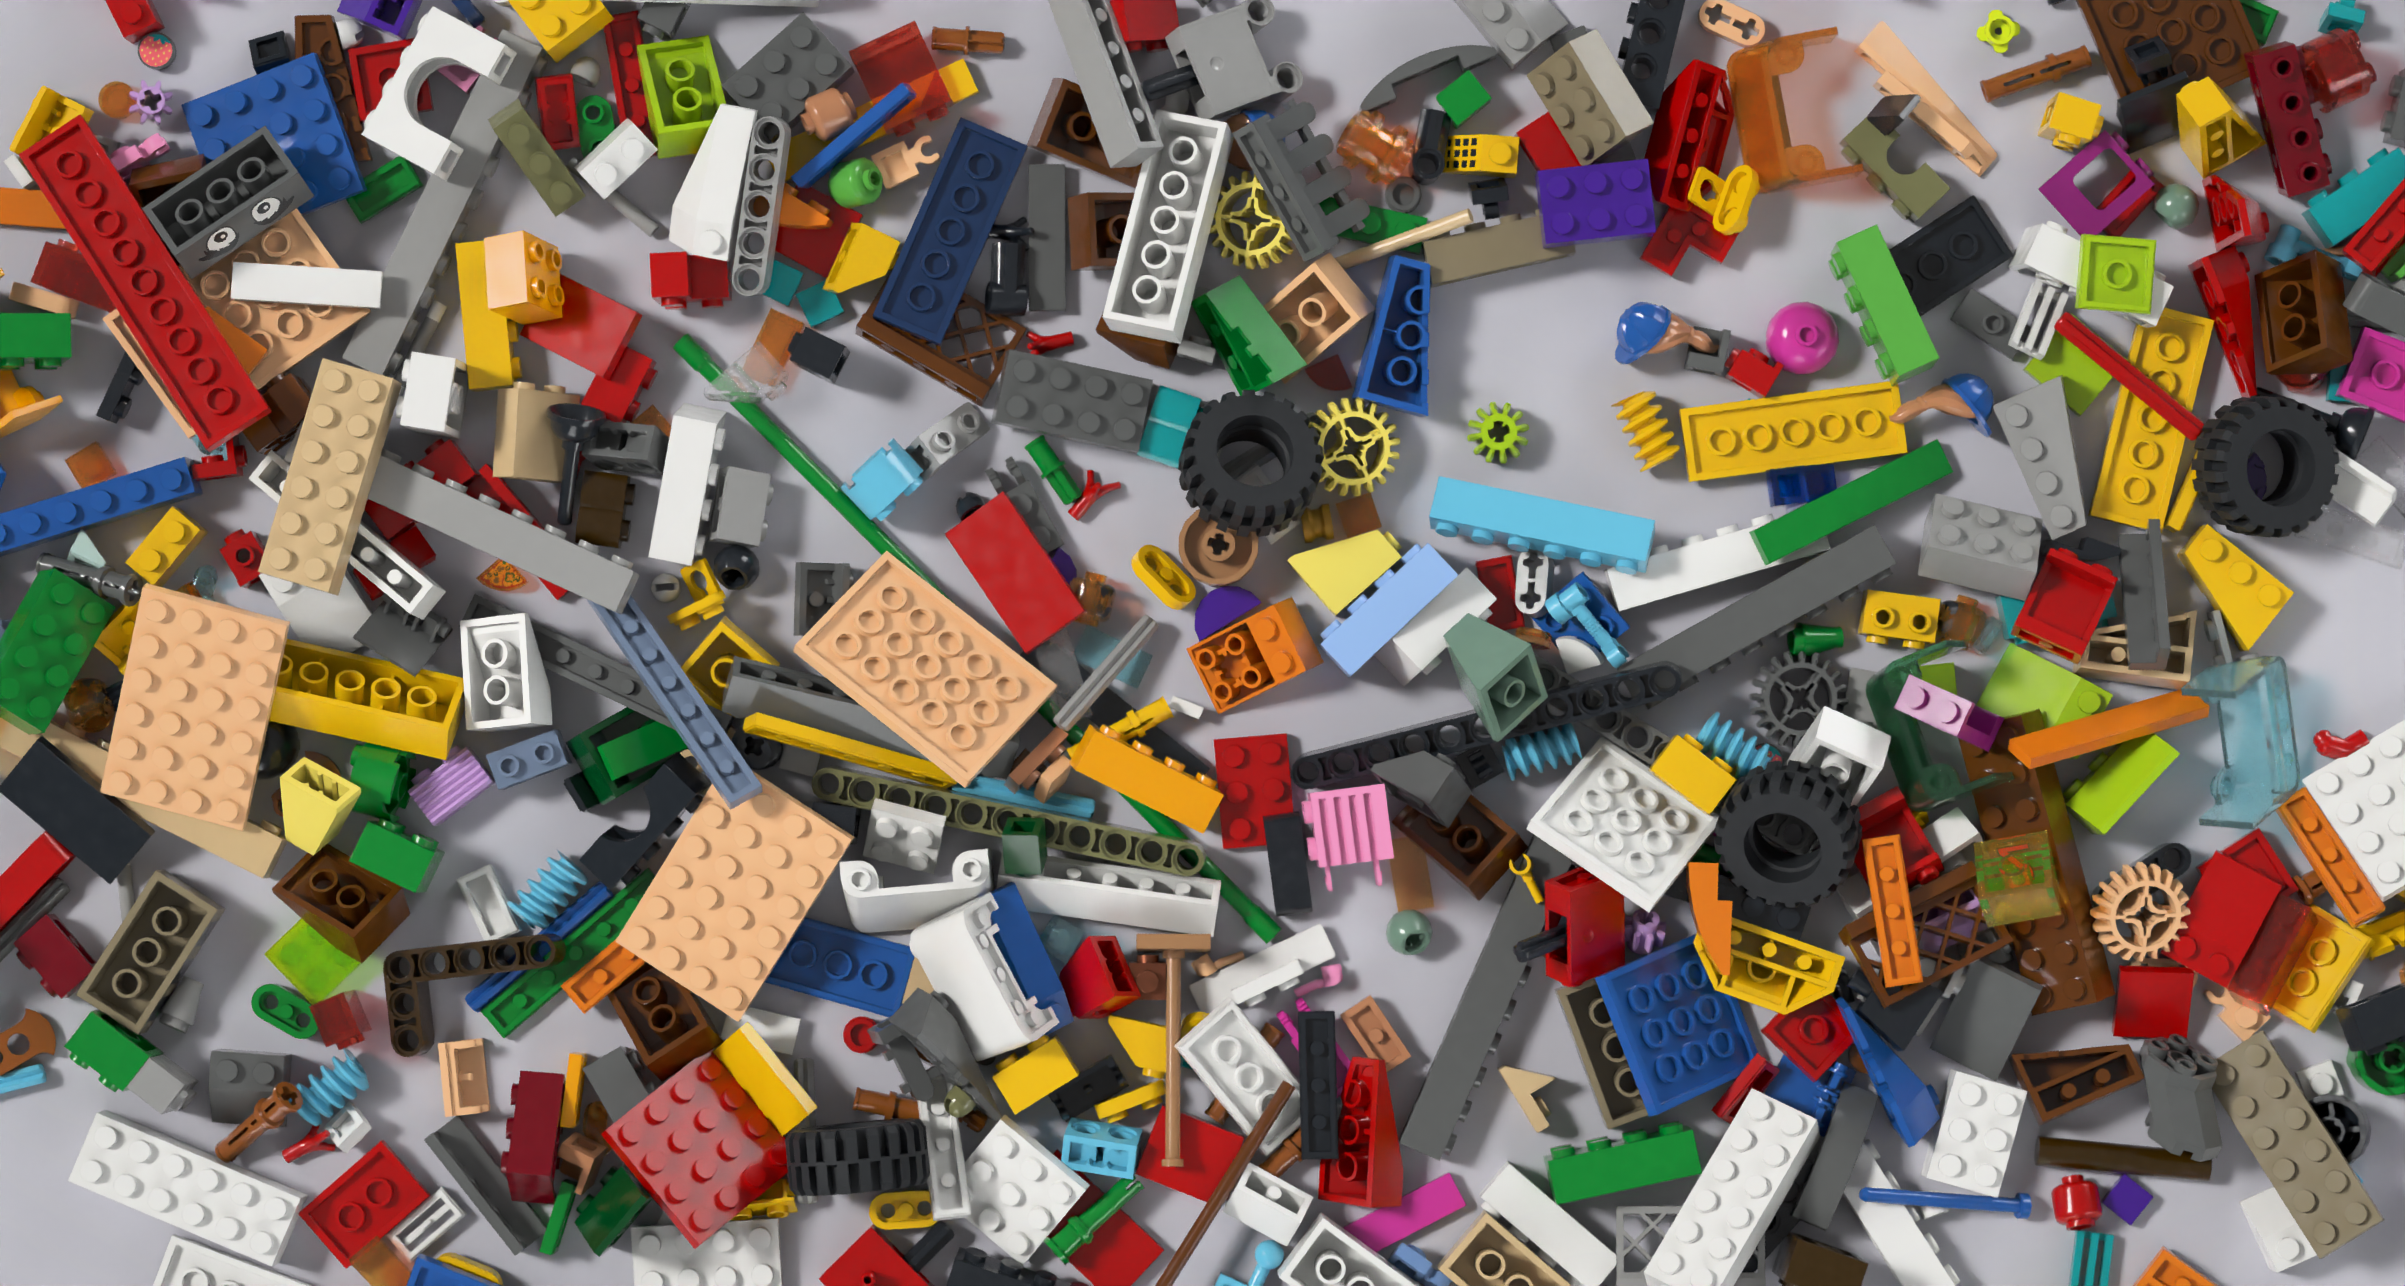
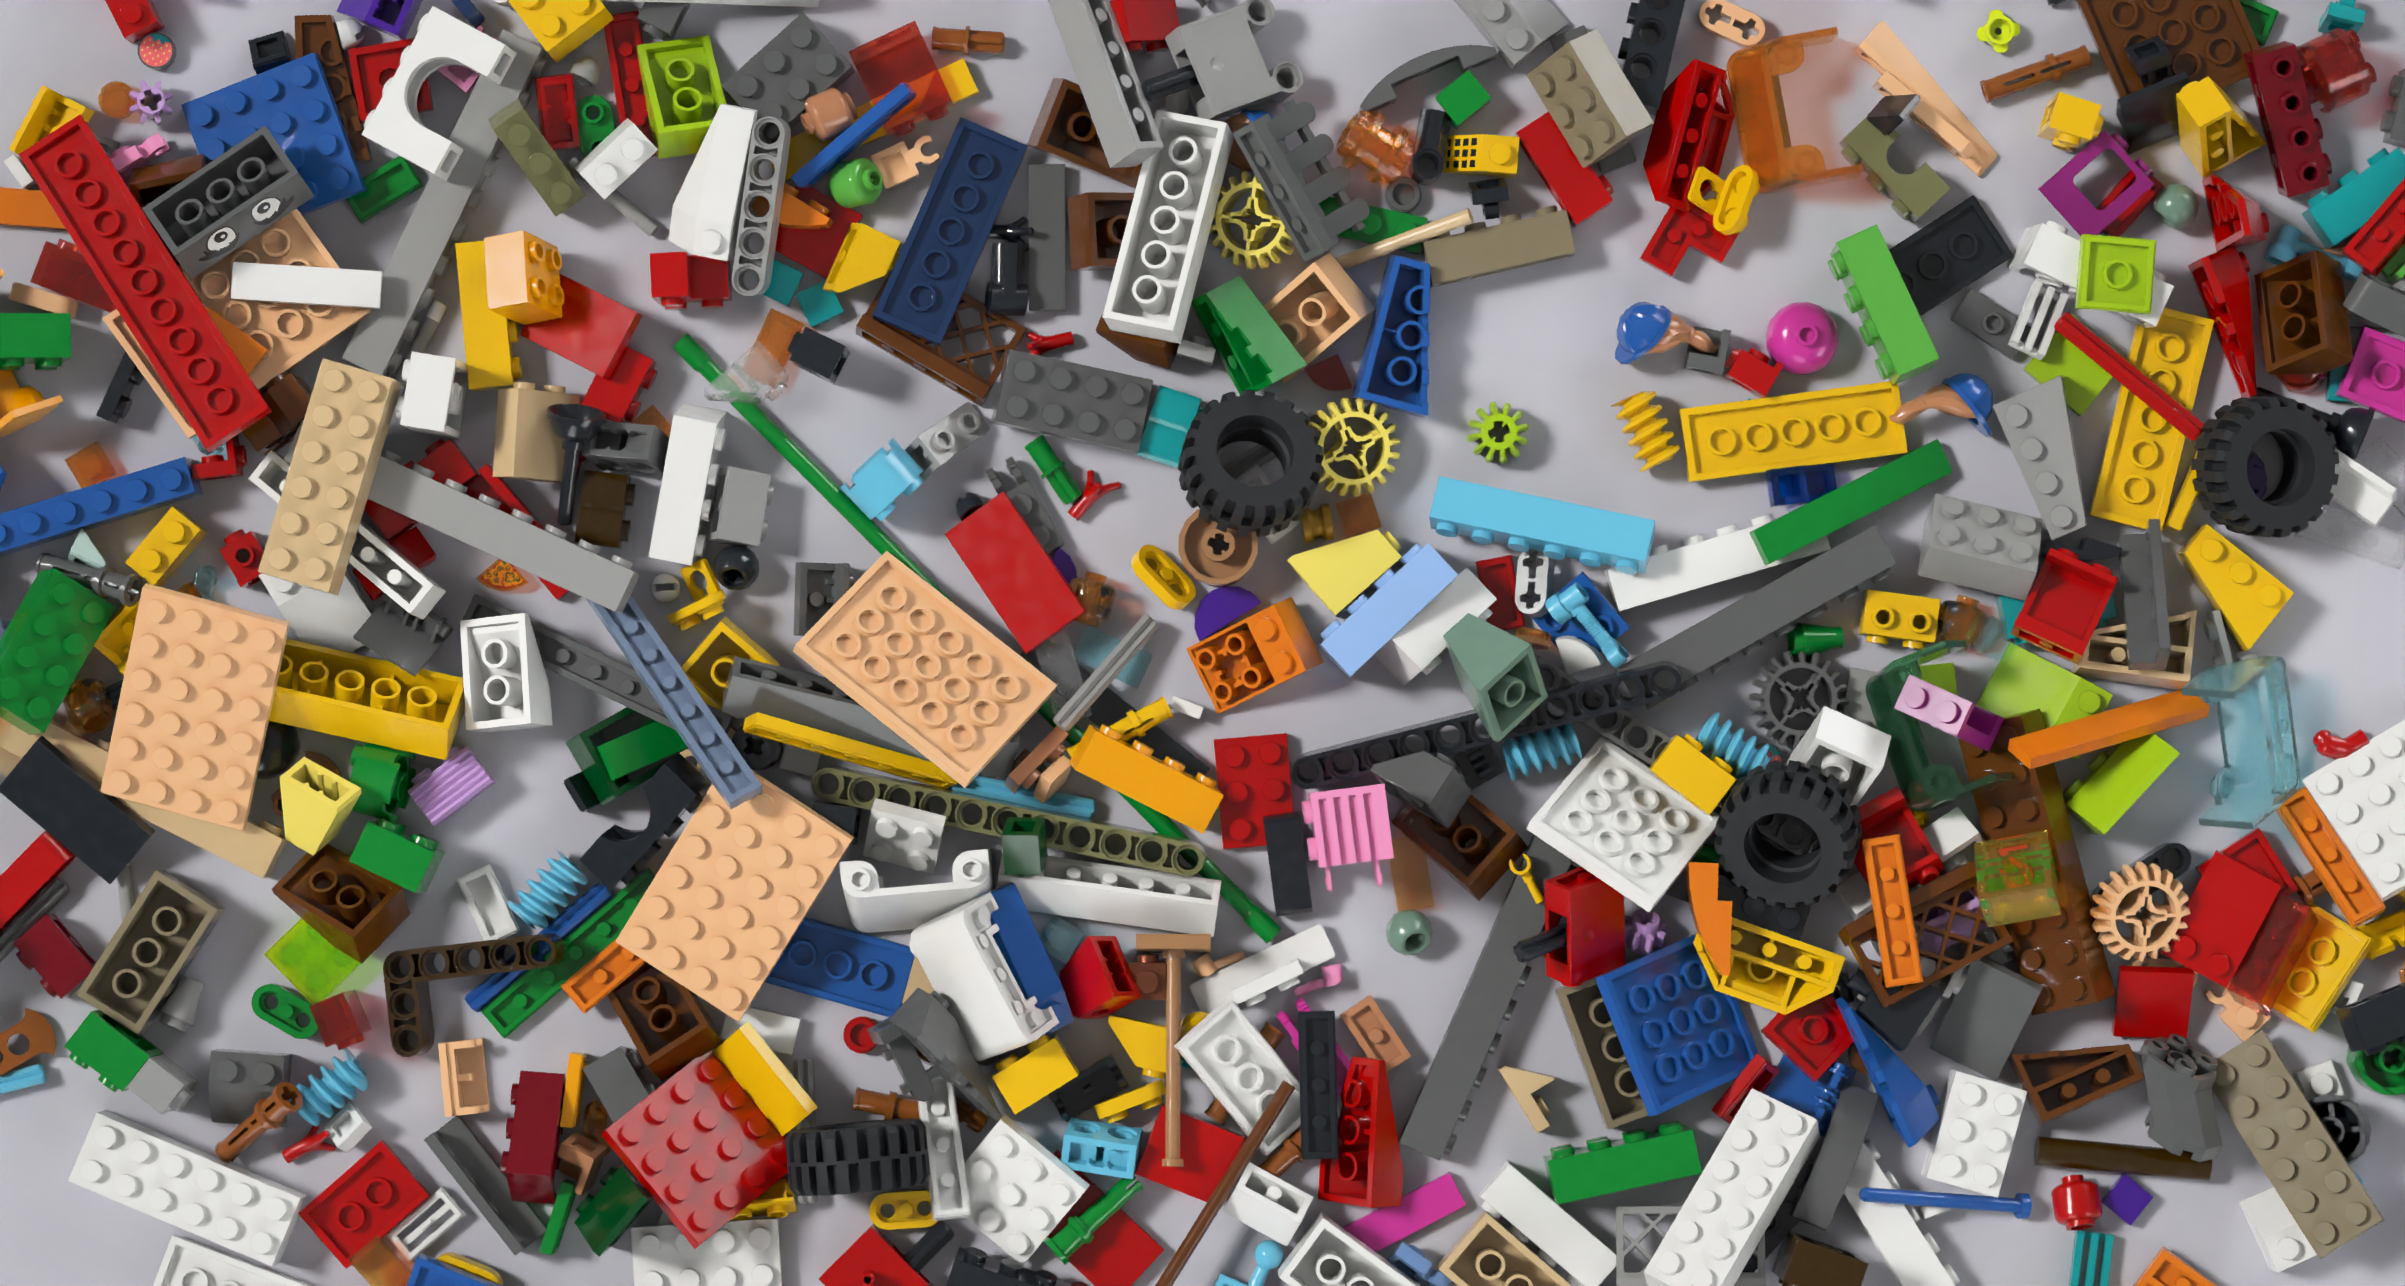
sand blue brick [486,729,572,790] -> none
olive hinge [944,1085,977,1118] -> none
dark purple brick [1535,159,1656,249] -> none

